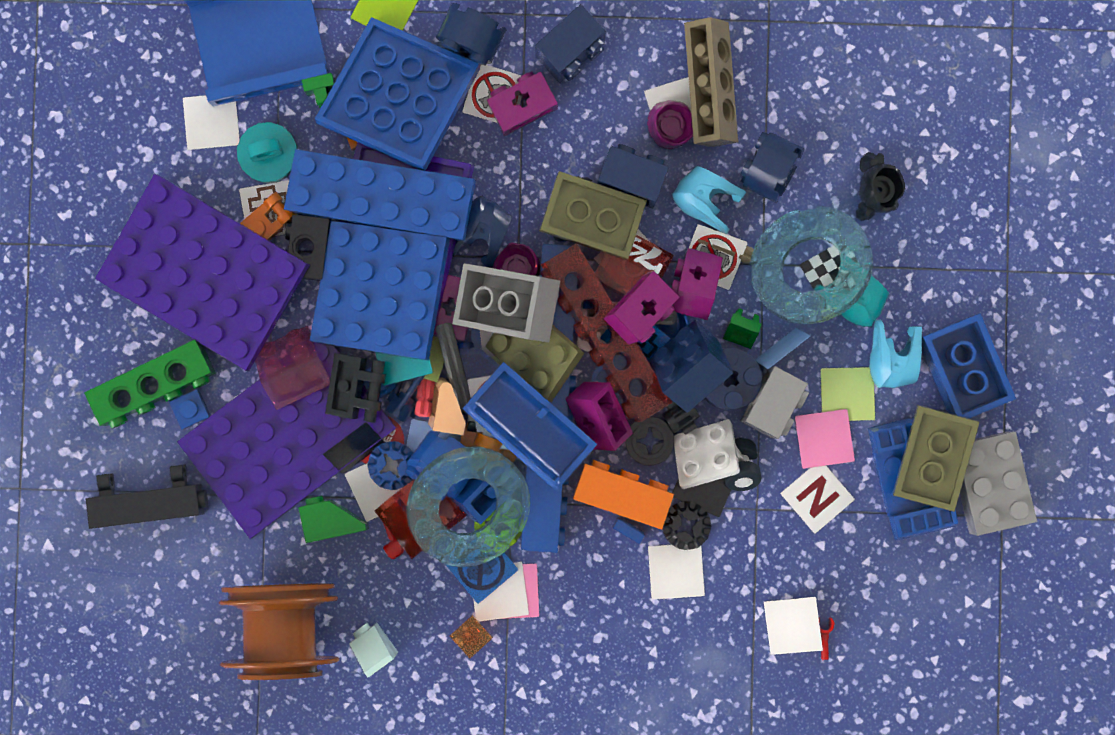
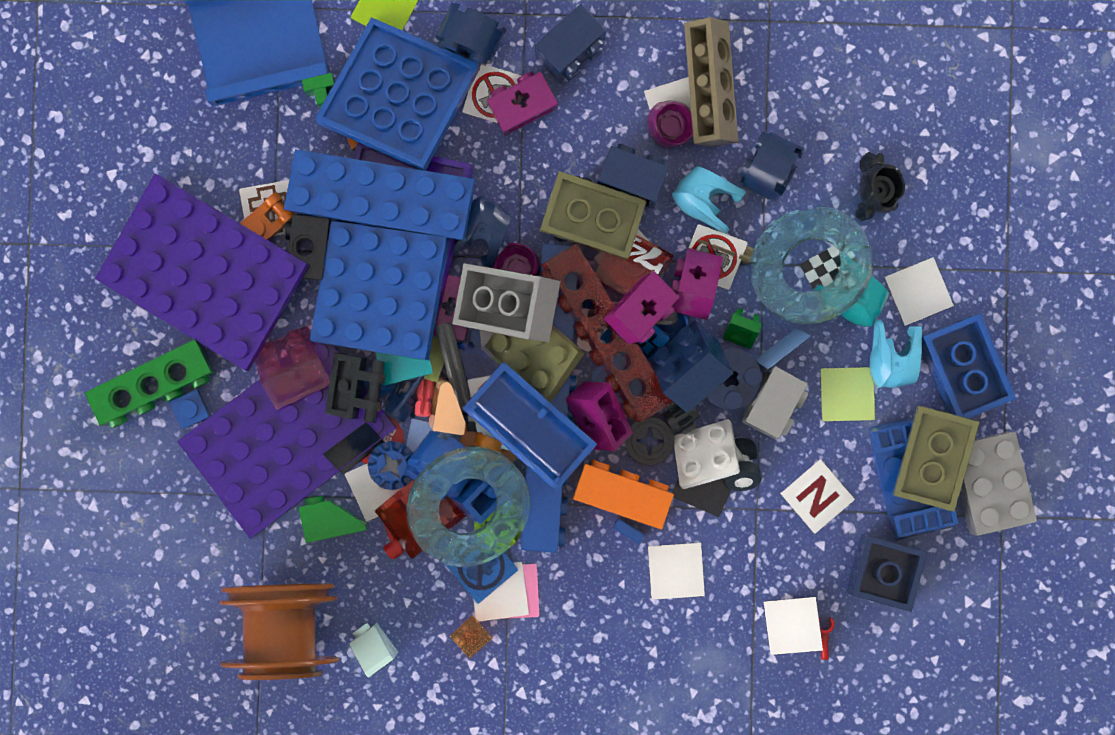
black brick [85,464,208,529] -> none
white sticker [183,96,239,150] -> none
teal tile [237,122,298,183] -> none
black gear [662,501,712,550] -> none
bright pink sticker [795,409,855,469] -> none
none -> dark blue brick [846,534,928,612]
none -> white sticker [885,257,954,326]

